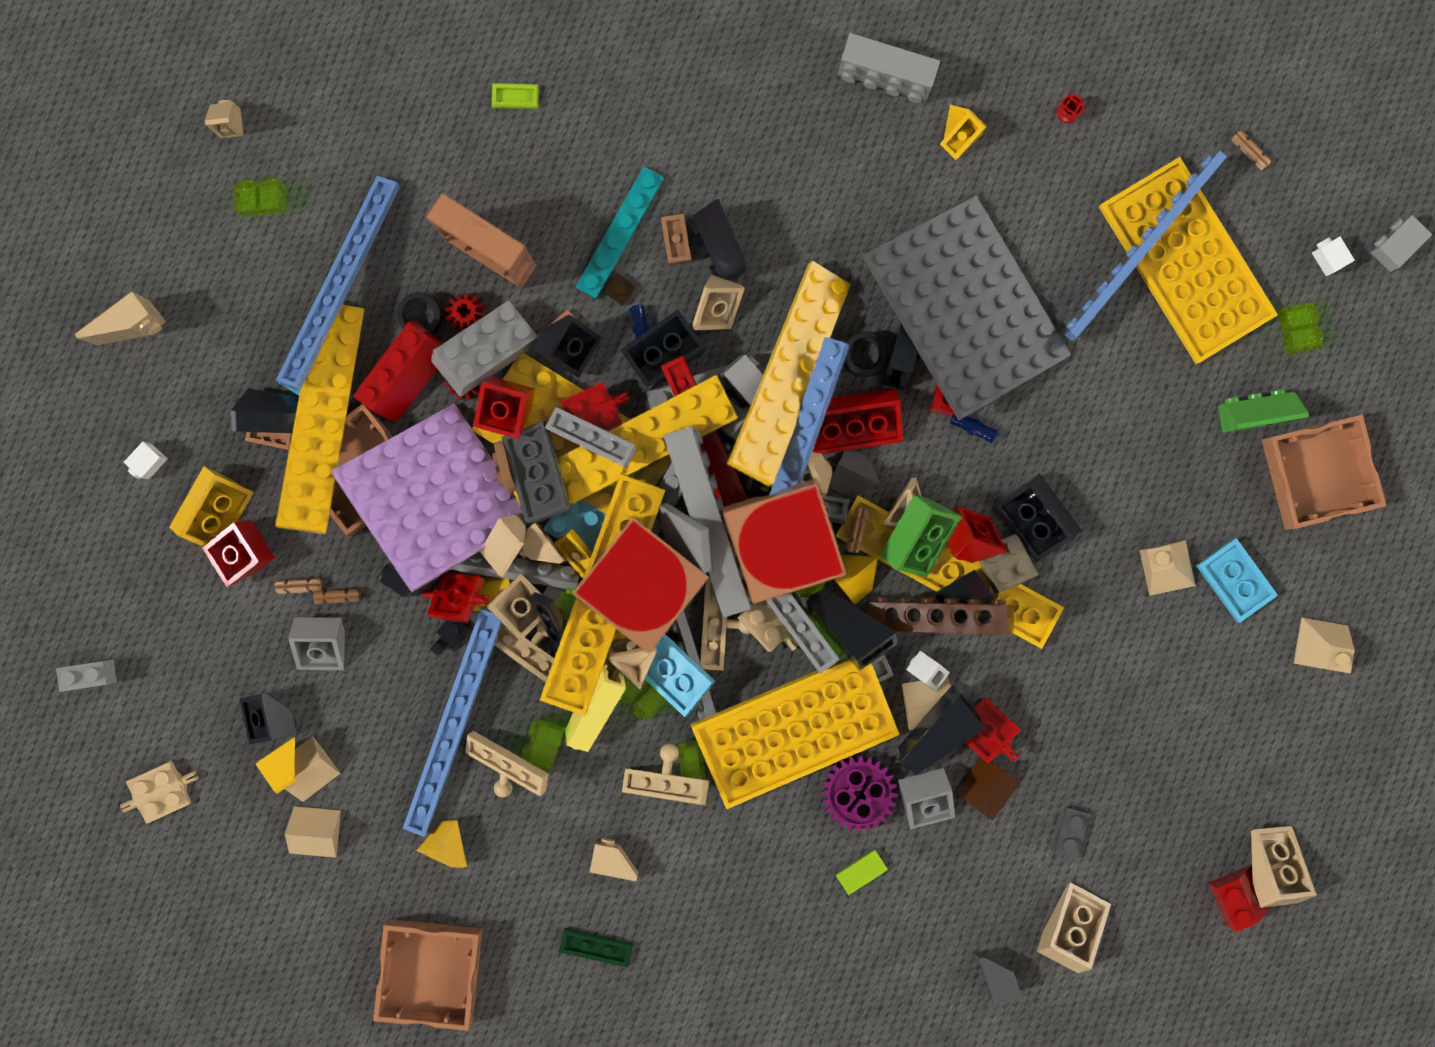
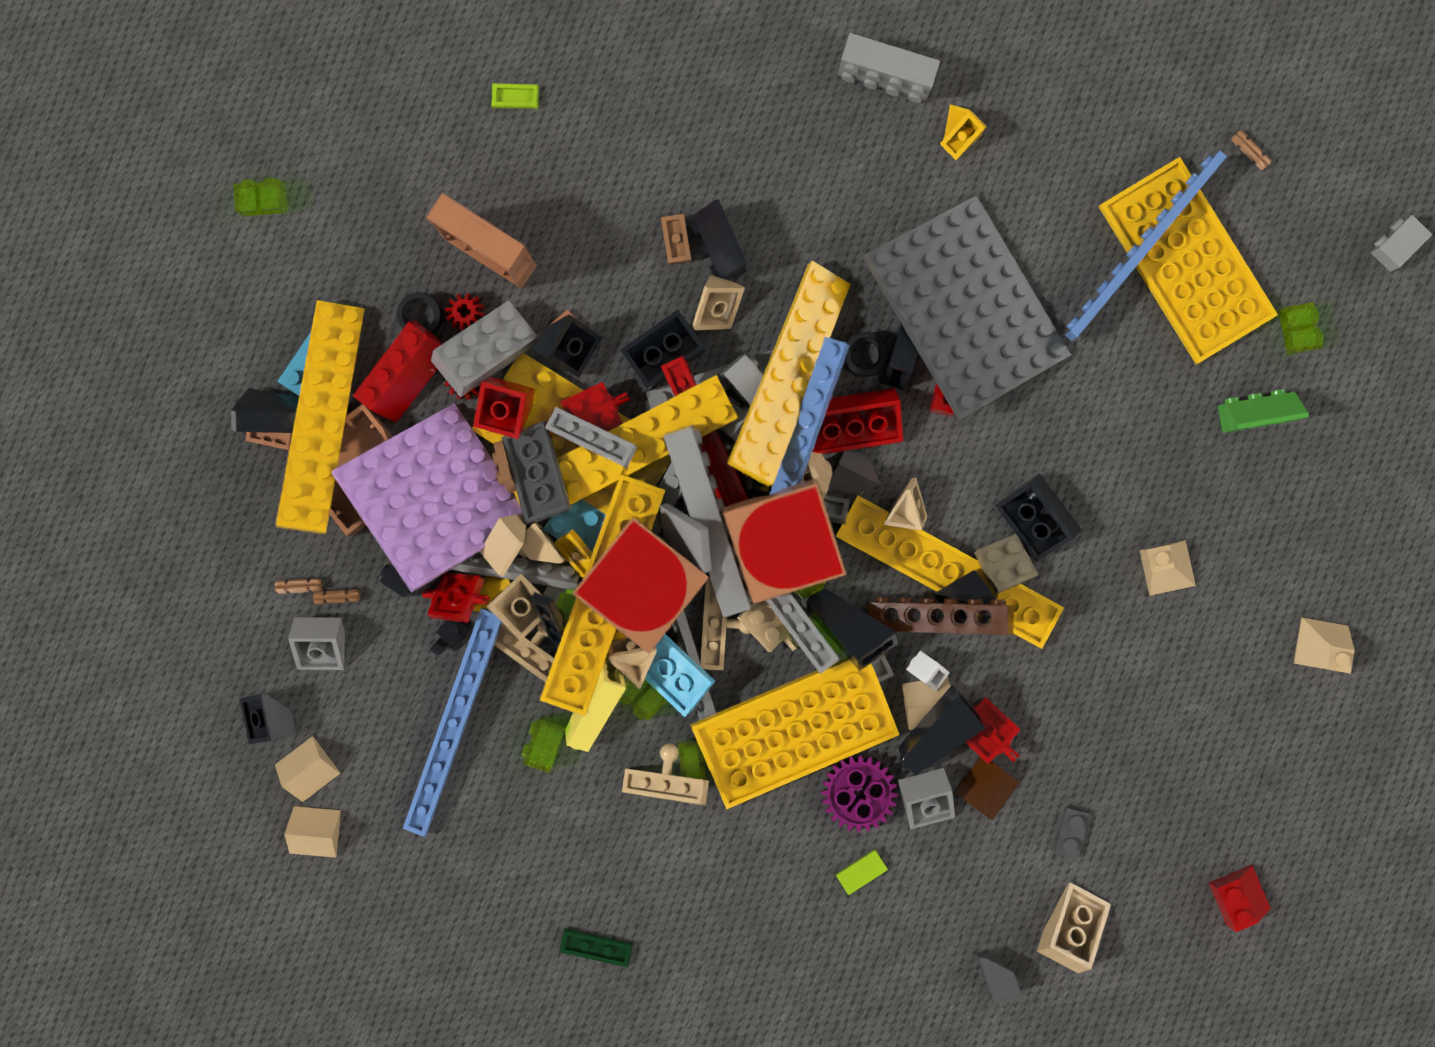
light grey brick [56,660,117,692] -> none
tan slope [74,292,166,345] -> none
tan plate [120,760,199,824] -> none
white brick [124,442,168,479] -> none
yellow slope [169,466,254,547] -> none
red slope [202,519,275,587] -> none
tan slope [205,100,244,138] -> none
yellow slope [255,737,297,794] -> none
medium blue plate [276,176,400,391] -> none
nougat tile [373,919,483,1031] -> none
yellow slope [417,820,467,868] -> none
tan plate [465,731,548,798] -> none
teal plate [576,167,664,299] -> none
tan slope [590,838,638,881] -> none
dark brown plate [604,273,636,306] -> none
clear blue pin [630,305,650,338] -> none
yellow slope [833,554,878,605] -> none
medium nougat axle [846,507,869,553] -> none
bright green slope [880,495,962,577] -> none
red slope [947,505,1007,563] -> none
clear blue pin [949,415,998,444] -> none
red wheel [1056,94,1084,124] -> none
medium azure plate [1196,538,1278,623] -> none
tan slope [1251,826,1317,908] -> none
nougat tile [1262,414,1387,530] -> none
white brick [1312,237,1355,276] -> none

